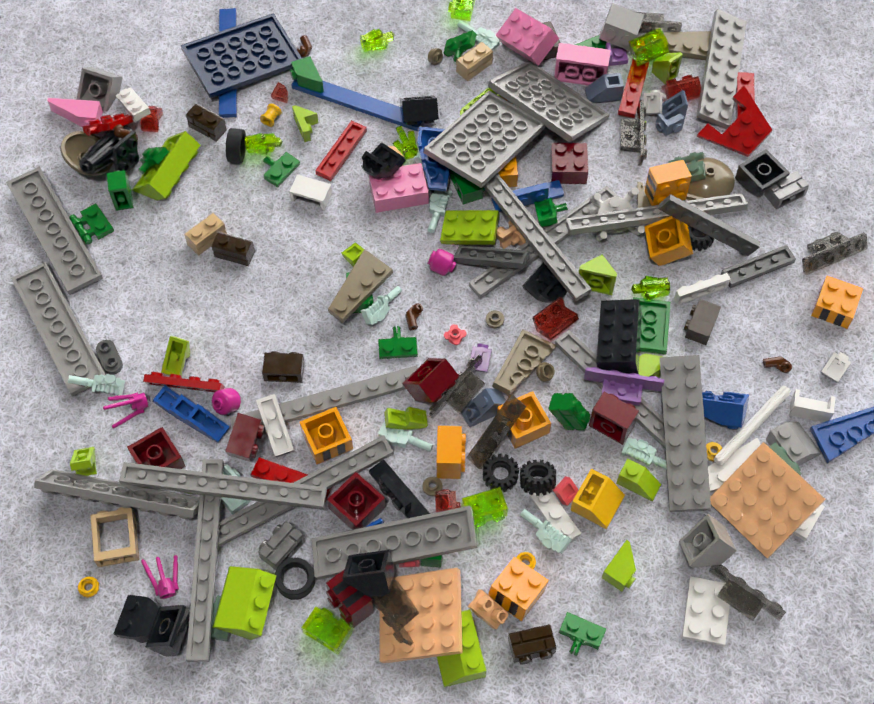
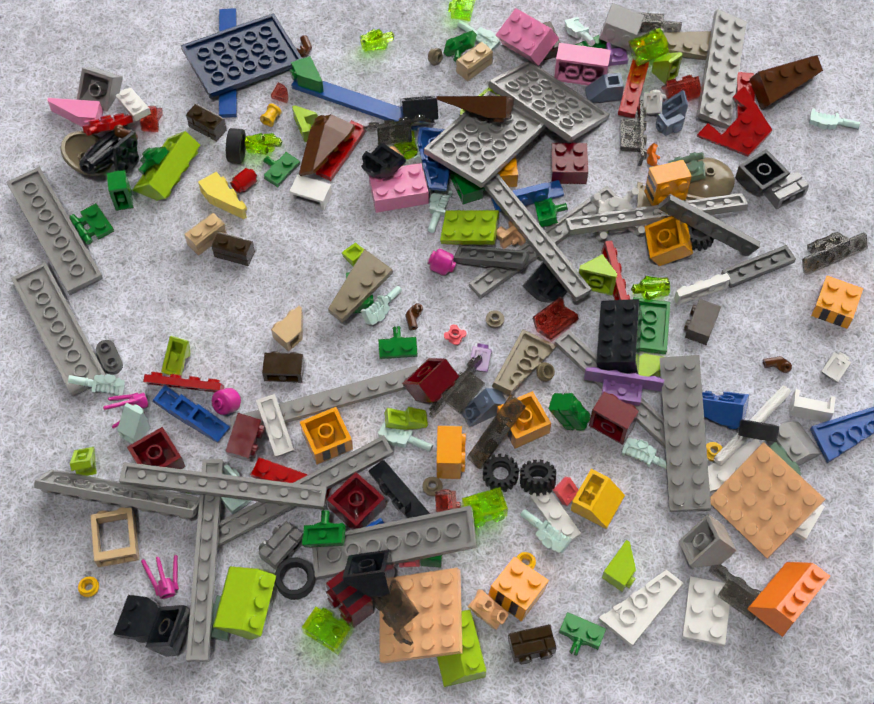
lime slope [616,458,661,502] -> none
none -> light aqua slope [117,403,150,444]
none -> light yellow slope [198,171,247,219]
none -> red brick [230,168,257,193]
none -> tan slope [271,306,303,352]
none -> reddish brown wedge [299,114,355,176]
none -> green plate [302,510,346,548]
none -> clear smoke bracket [363,115,431,145]
none -> reddish brown wedge [436,96,514,122]
none -> light aqua piece [565,17,595,46]
none -> white wing [598,570,683,647]
none -> plate [601,241,630,300]
none -> orange piece [647,143,660,166]
none -> black tyre [738,419,779,442]
none -> orange slope [747,562,830,637]
none -> reddish brown wedge [749,55,823,110]
none -> light aqua piece [809,109,860,129]

